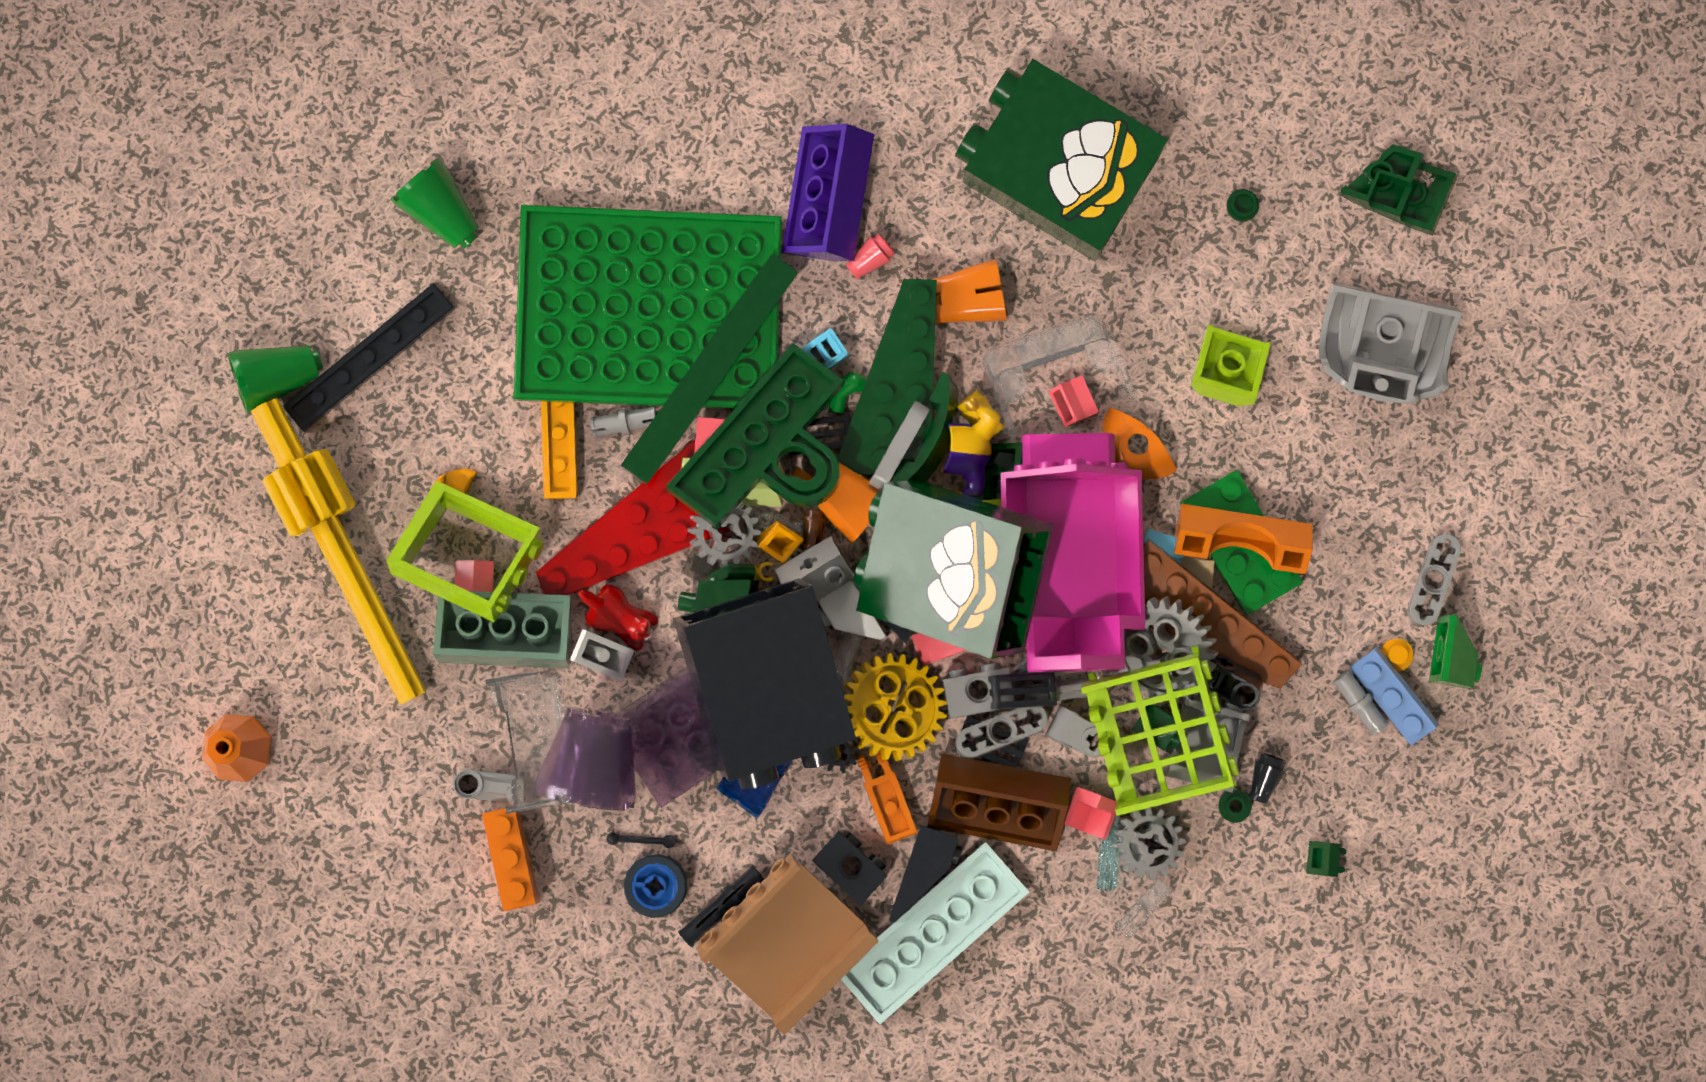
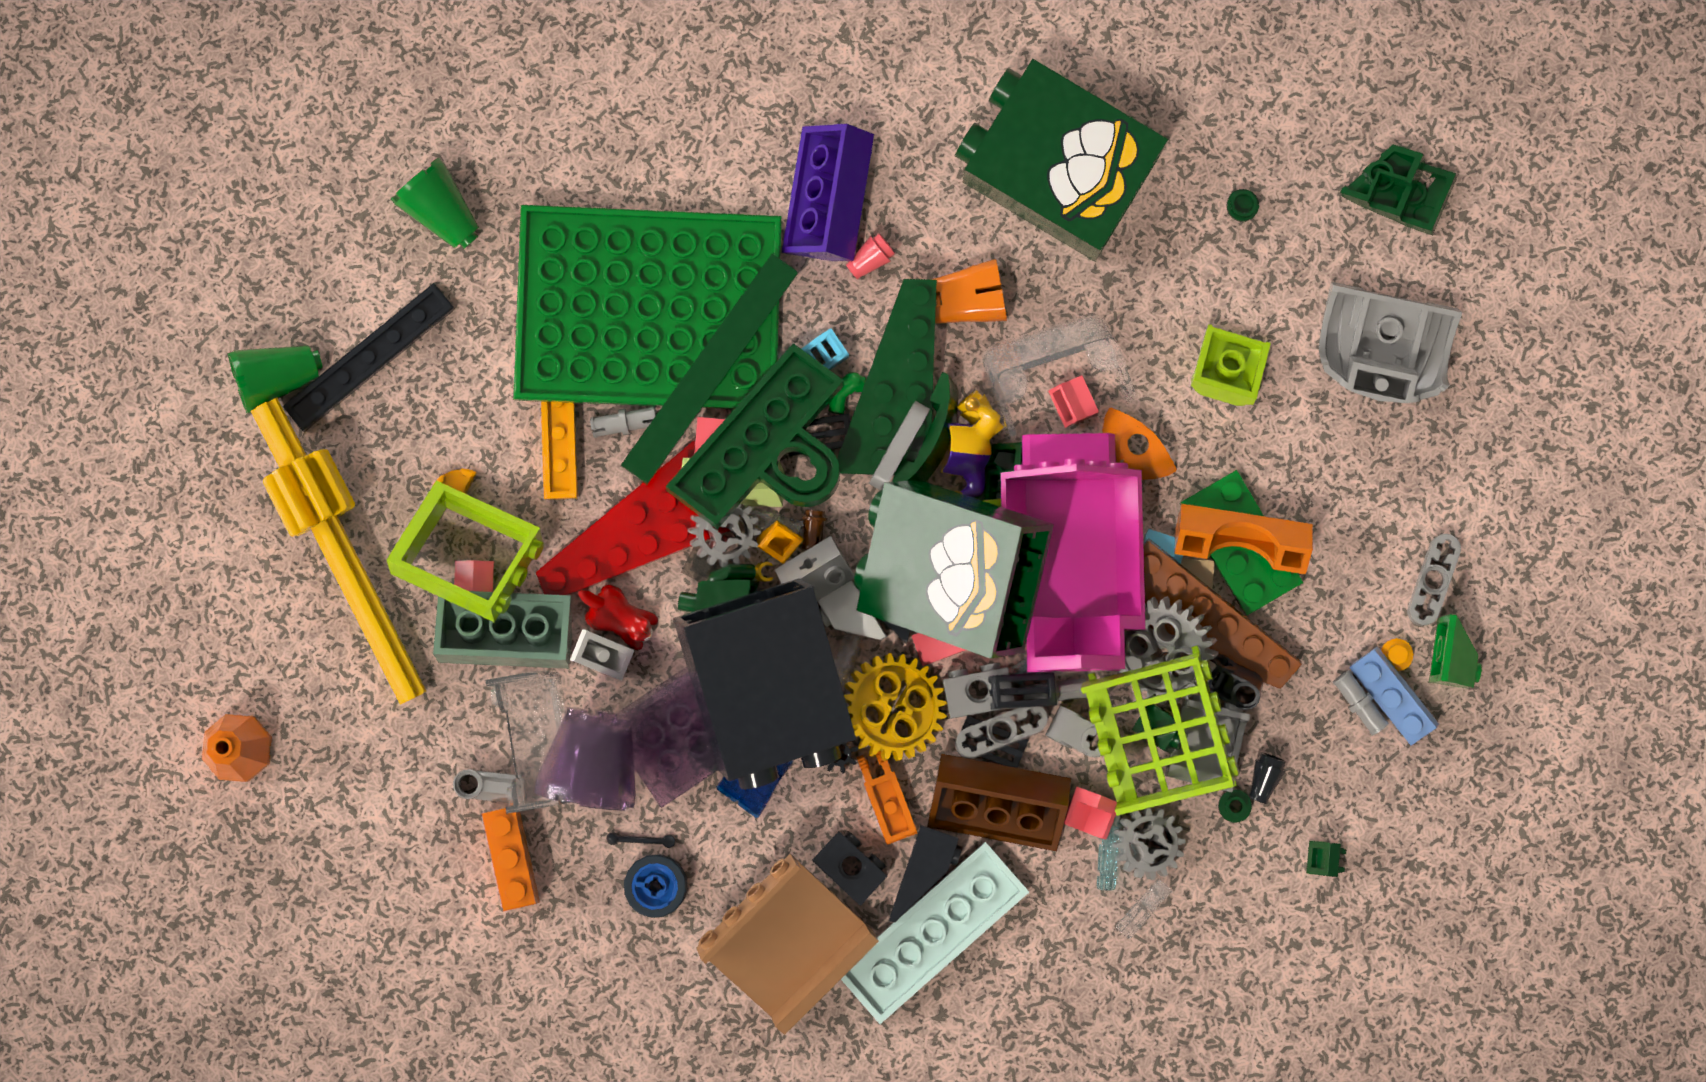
black pin [678,865,765,947] -> none
orange piece [791,456,880,543] -> none

